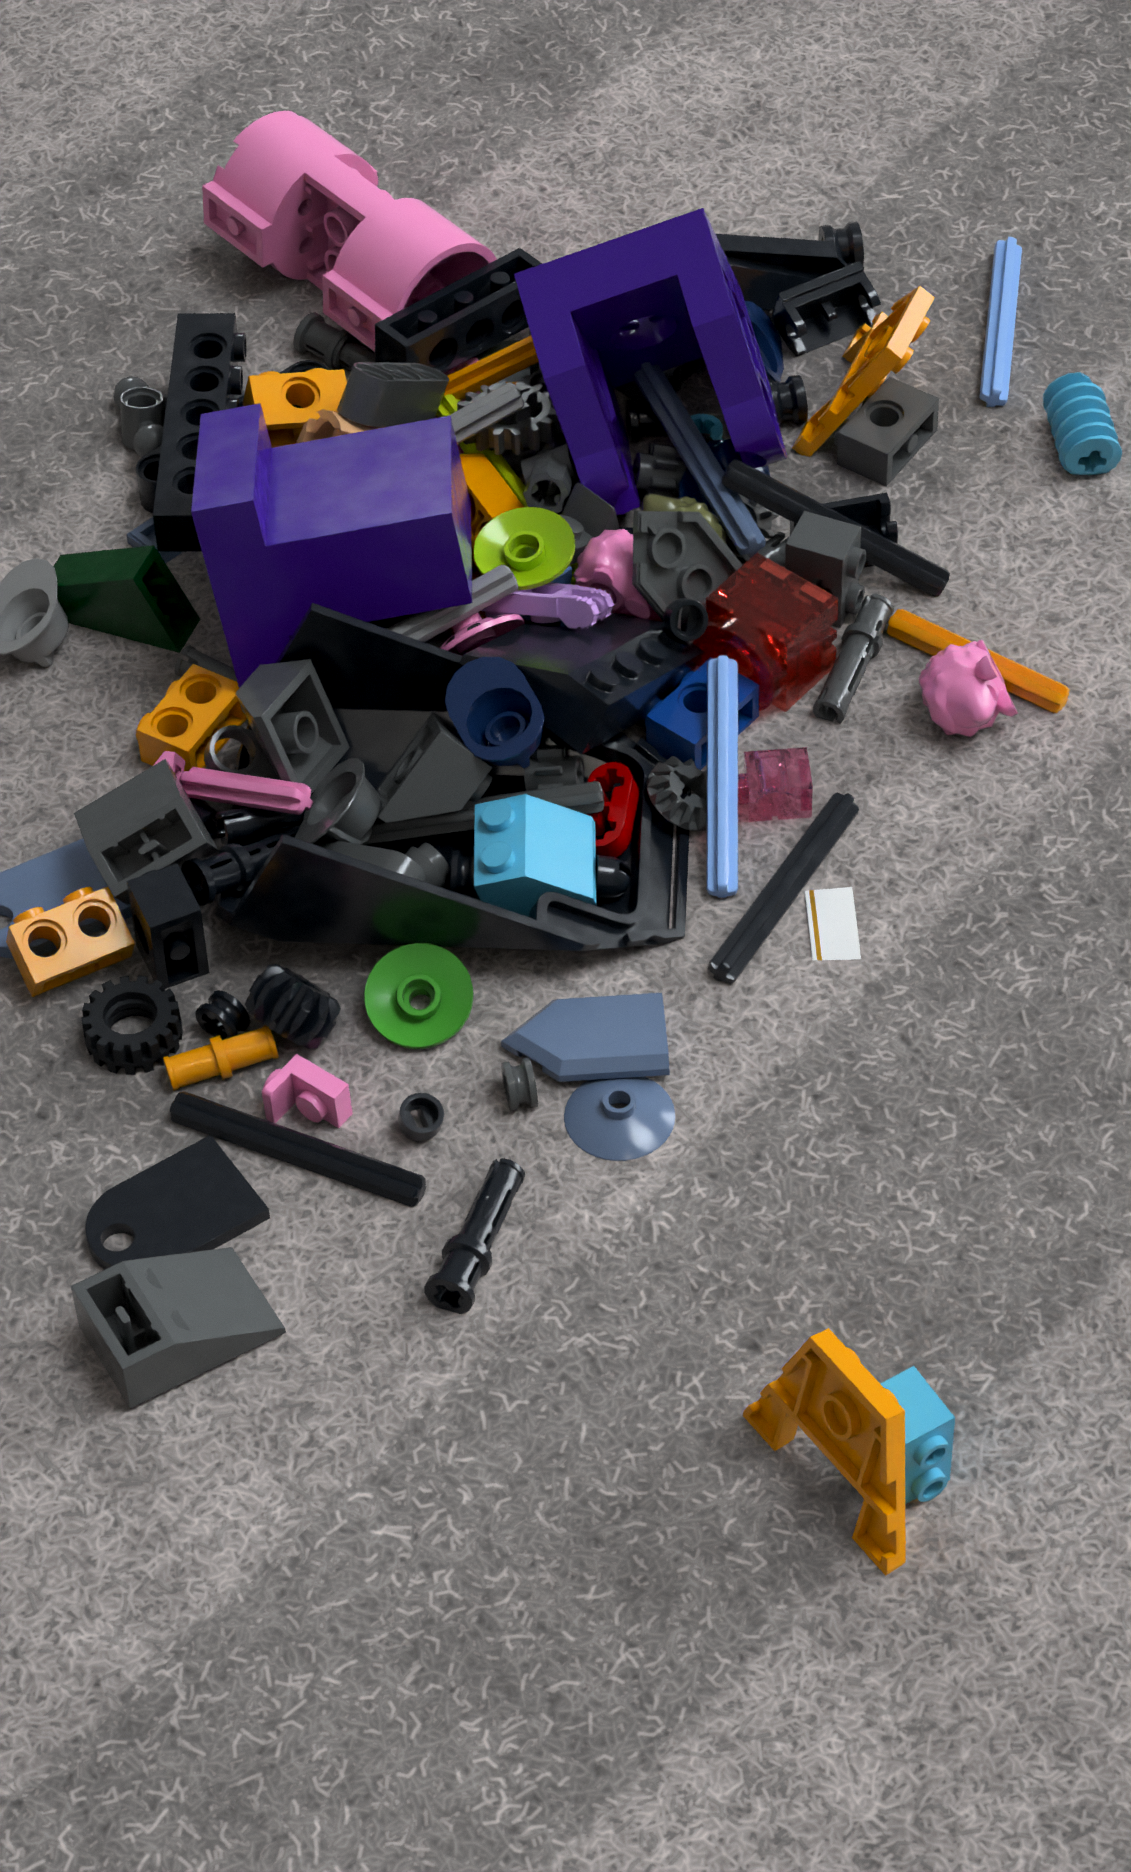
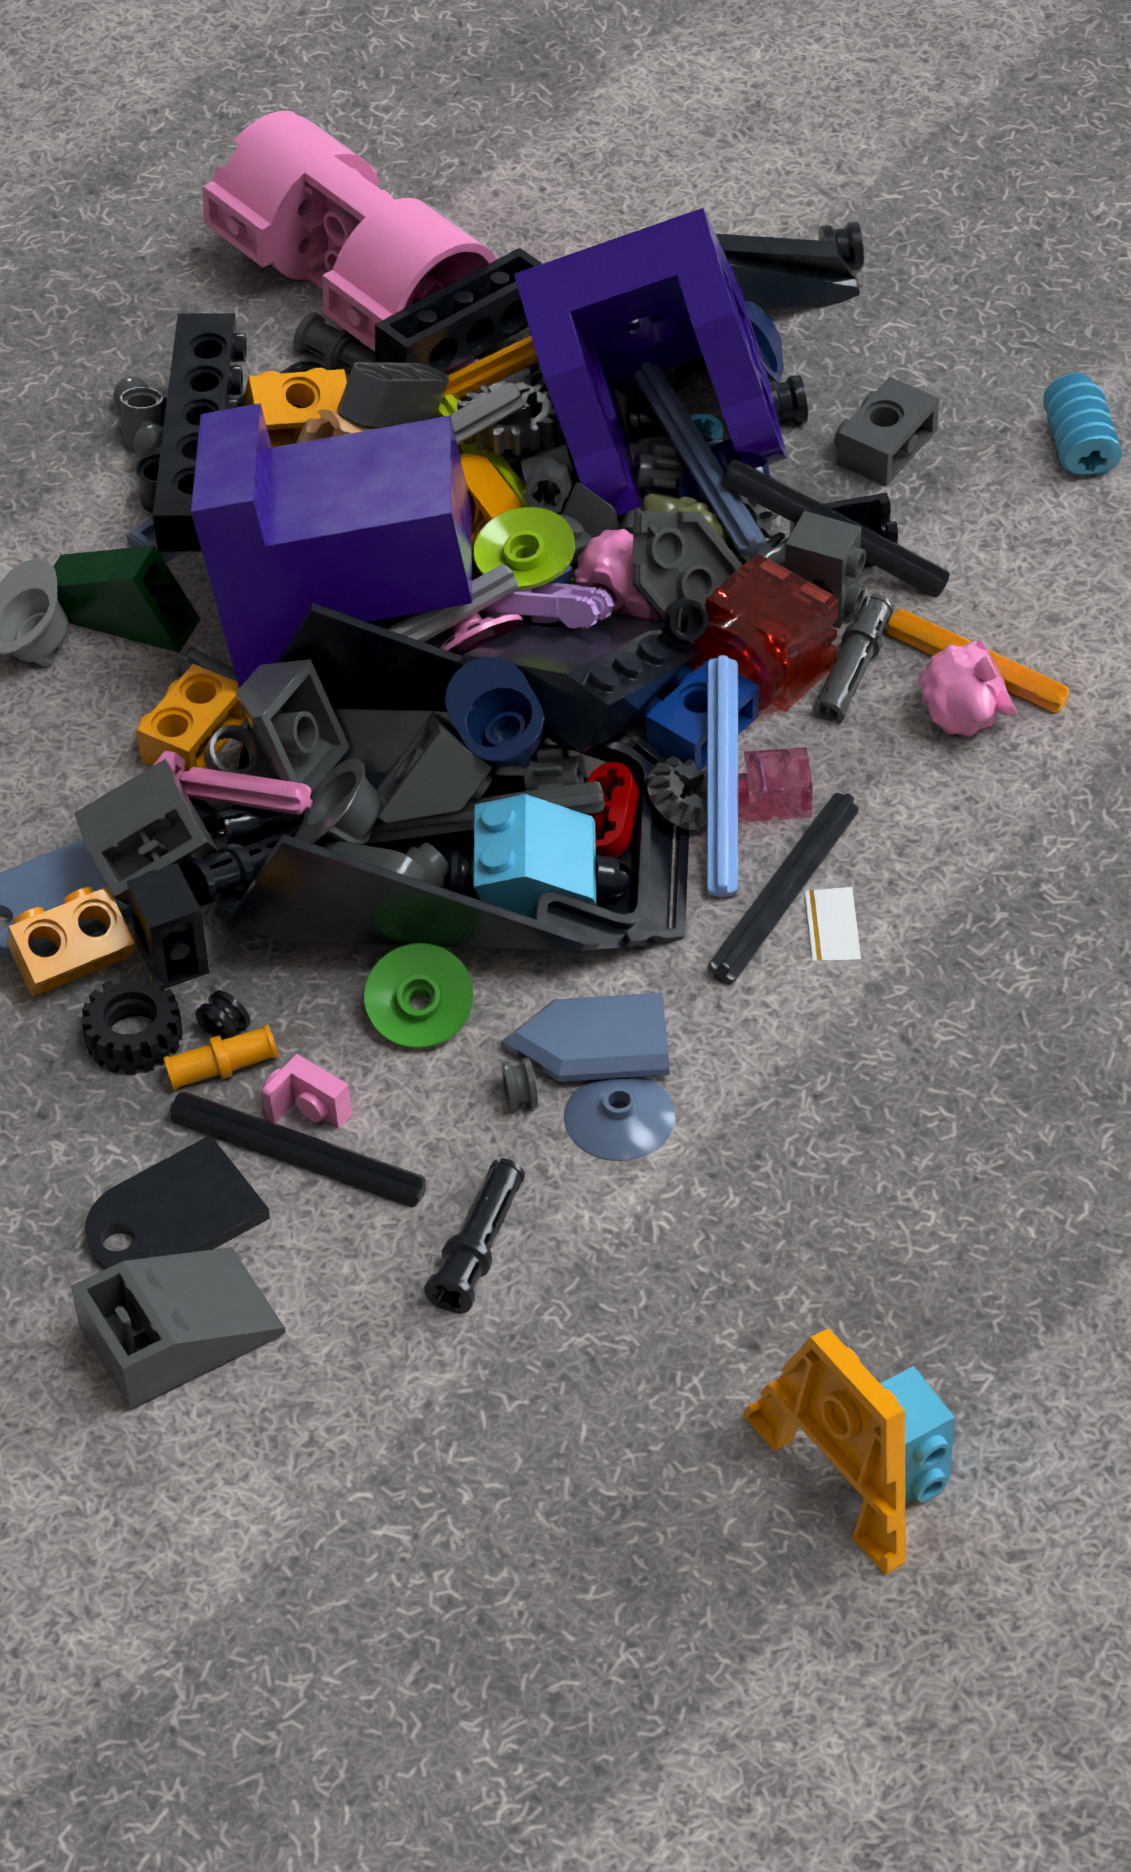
black gear [245,964,341,1049] -> none
black hinge [398,1093,444,1142] -> none
black hinge [771,261,881,357] -> none
light orange wing [792,286,935,457] -> none
light blue axle [979,236,1022,407] -> none

